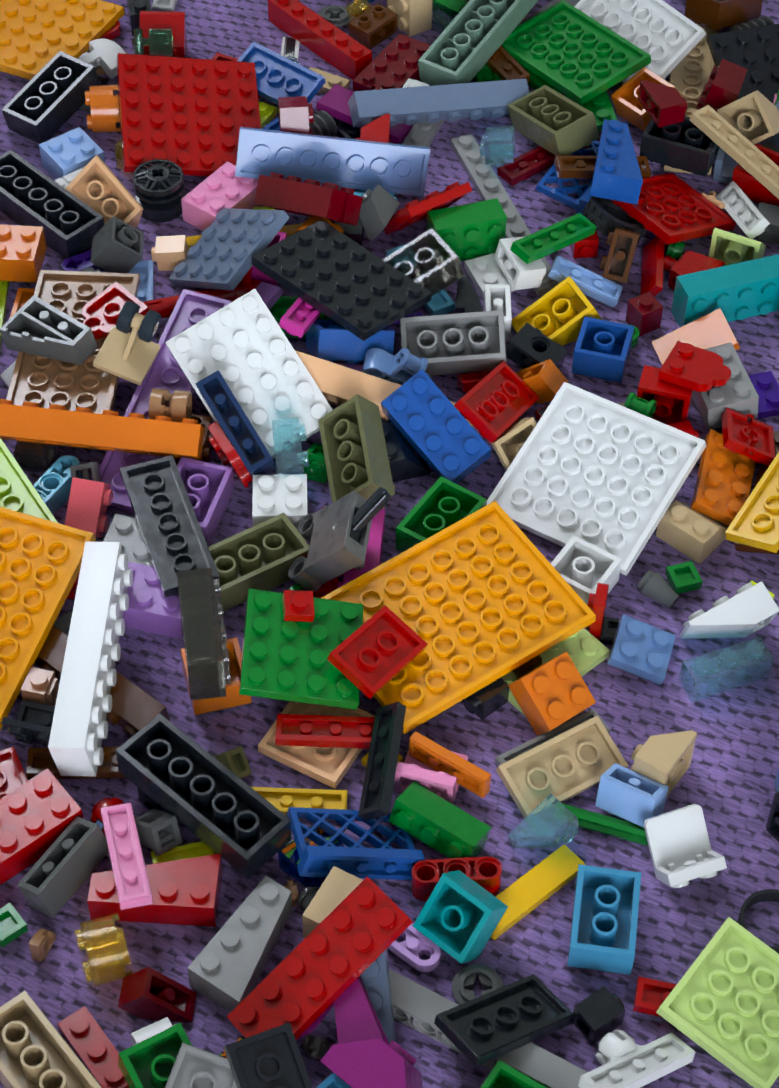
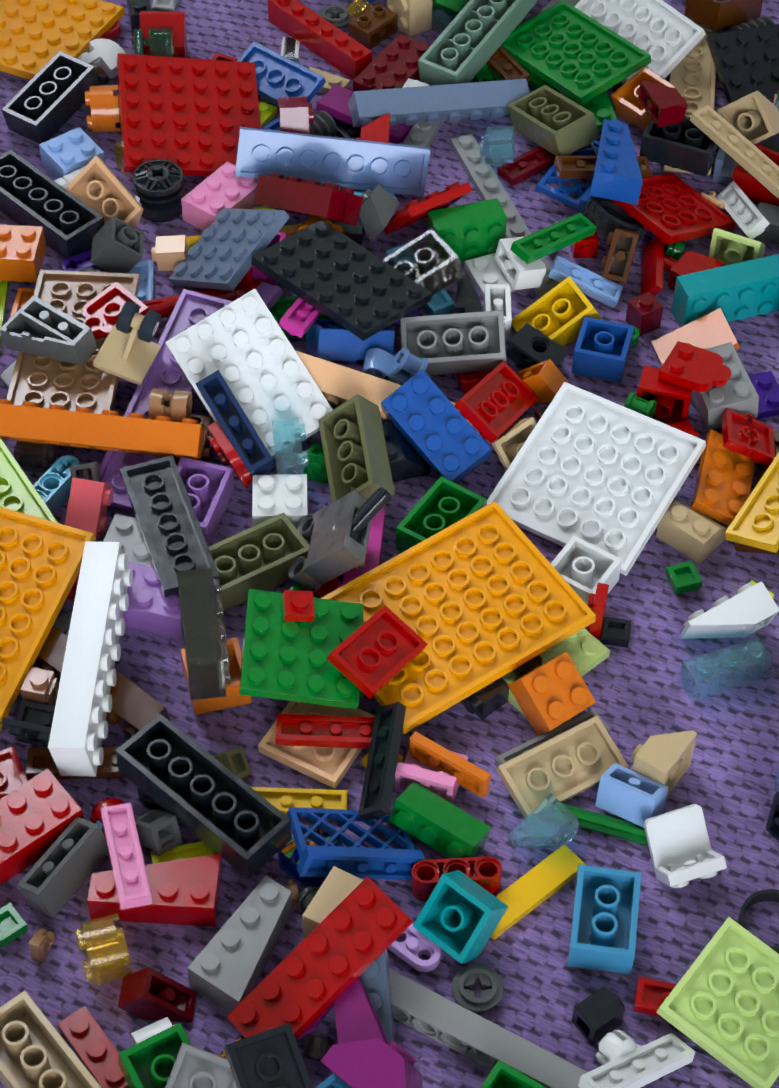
black tile [434,974,576,1067] -> none
medium blue plate [607,614,676,685] -> none
dark grey cone [637,570,680,609] -> none
dark red brick [695,59,748,113] -> none

